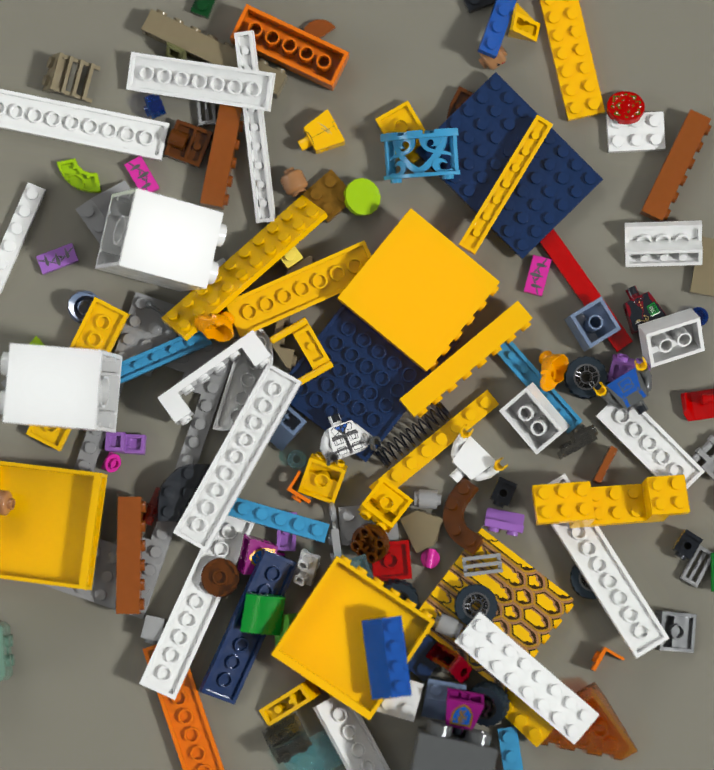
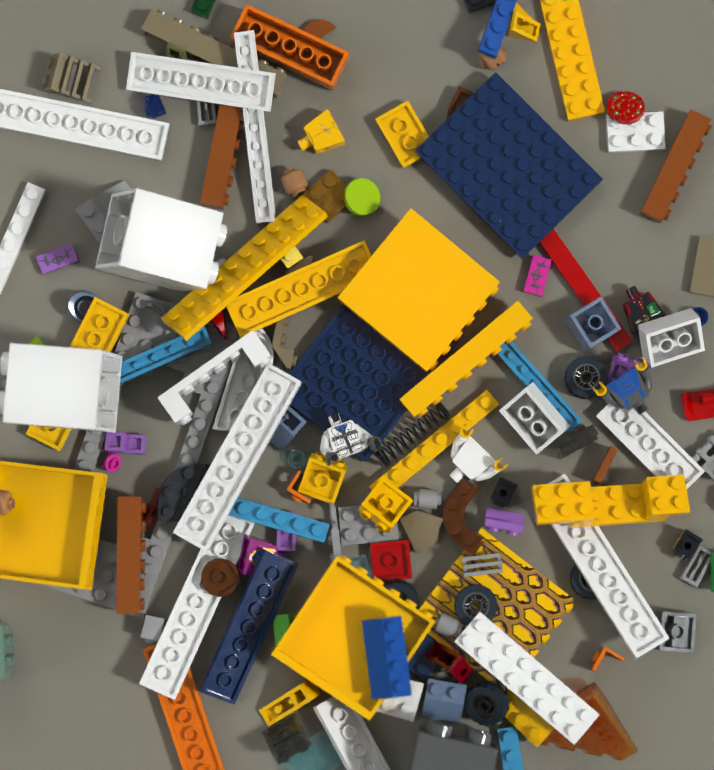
lime tile [57,158,102,193] -> none
dark pink tile [124,156,160,193] -> none
reddish brown plate [164,119,213,168] -> none
light orange hair [194,311,235,342] -> none
green slope [240,592,286,635] -> none
yellow plate [269,317,334,385] -> none
white hips [293,548,321,586] -> none
reddish brown tile [350,523,390,564] -> none
dark azure fence [380,128,460,183] -> none
dark pink plate [421,548,440,569] -> none
magenta torso [446,688,484,735] -> none
yellow plate [458,115,553,255] -> none
light orange hair [539,351,569,392] -> none
white slope [625,220,703,267] -> none

